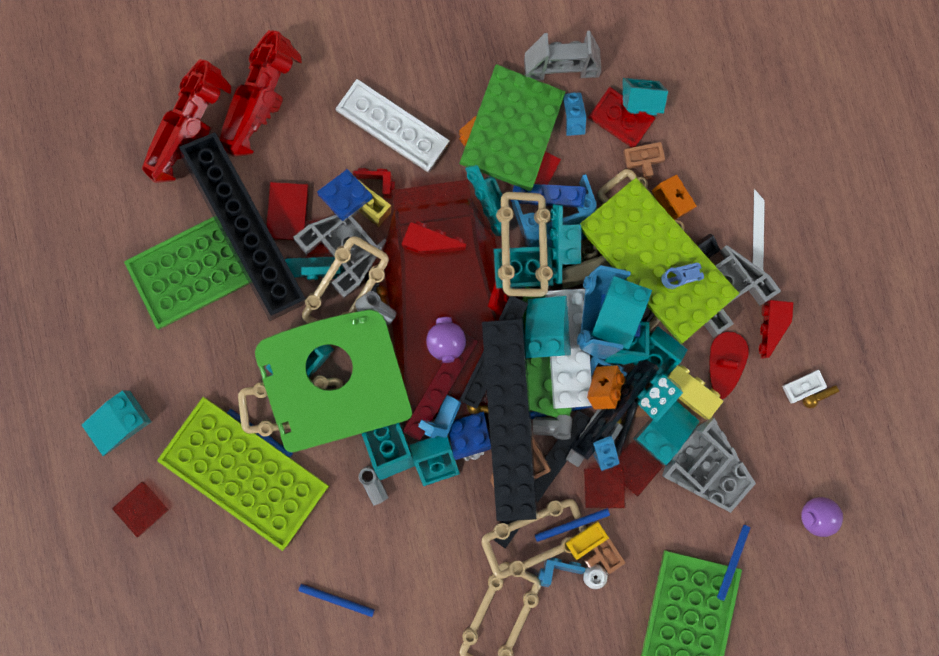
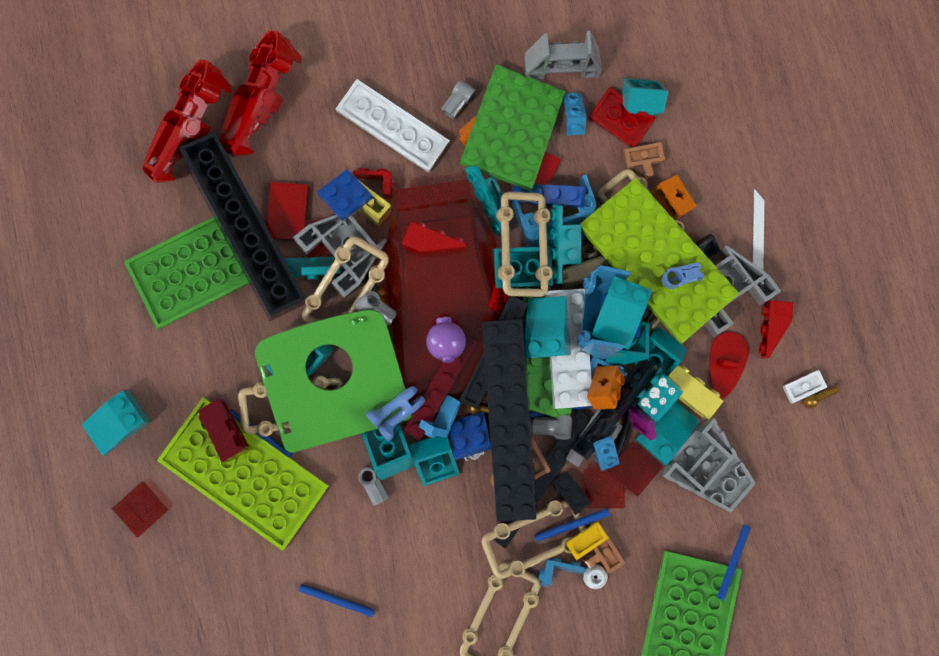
medium lavender brick [801,497,843,537] -> none
none -> dark red wedge [198,398,251,463]
none -> medium blue piece [366,386,425,442]
none -> light grey piece [441,80,477,119]
none -> black plate [552,471,591,515]
none -> magenta tile [629,407,656,440]

